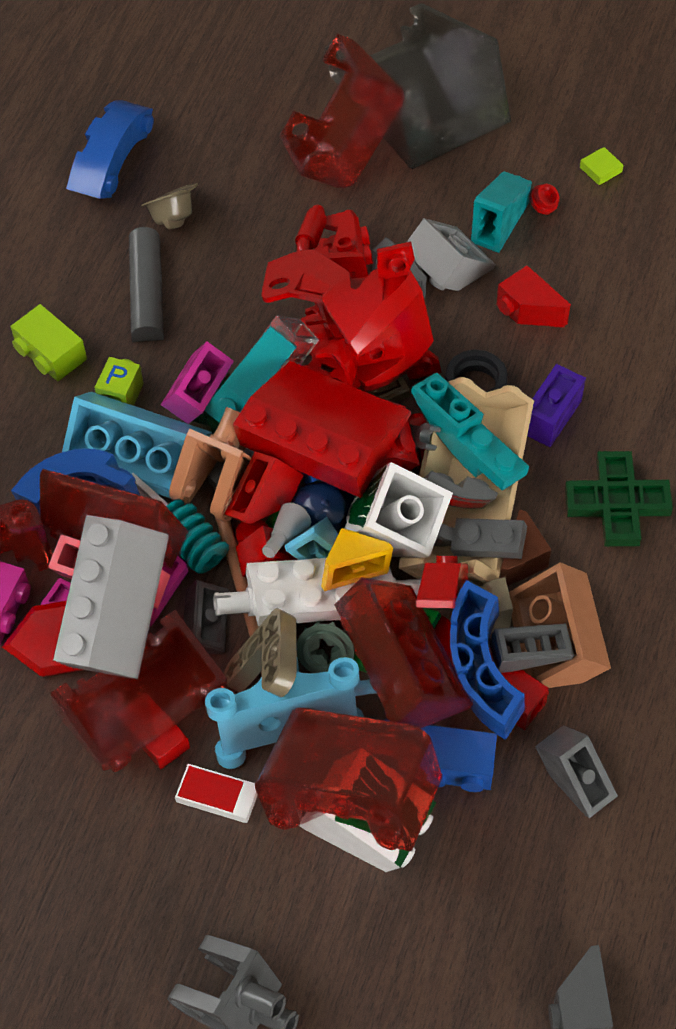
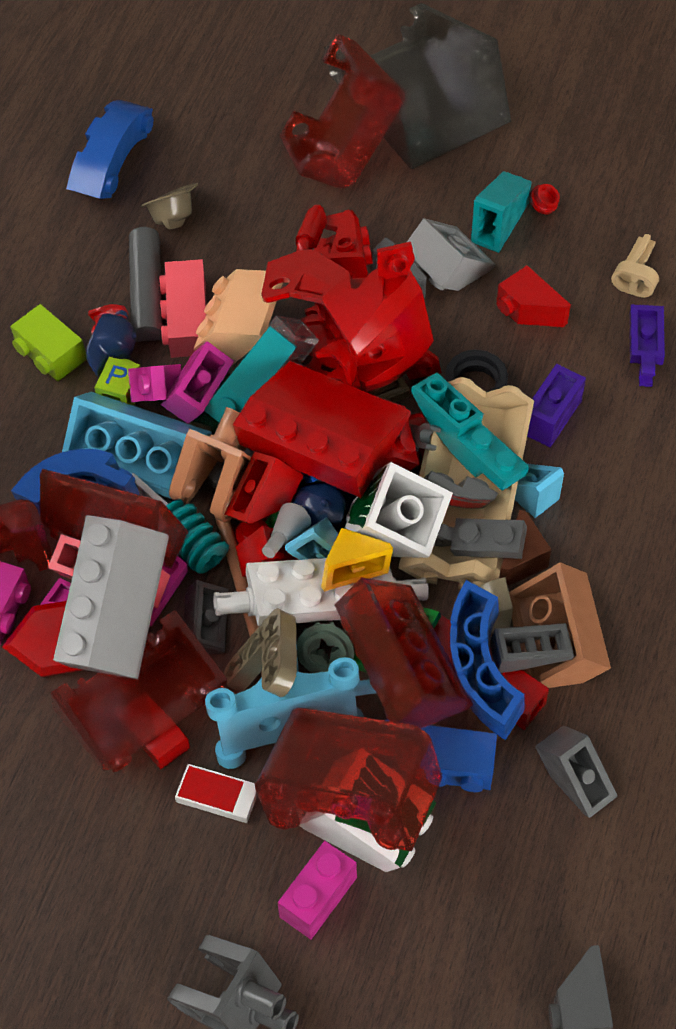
red slope [416,555,468,608] -> none
dark green plate [565,451,673,547] -> none
lime tile [580,147,624,185] -> none
none -> dark blue hair [86,304,137,378]
none -> dark pink brick [128,364,181,402]
none -> coral brick [159,259,207,358]
none -> light nougat slope [194,269,283,366]
none -> dark pink brick [277,840,357,940]
none -> medium azure slope [515,463,564,518]
none -> tan piece [611,234,659,298]
none -> dark purple plate [630,304,665,387]

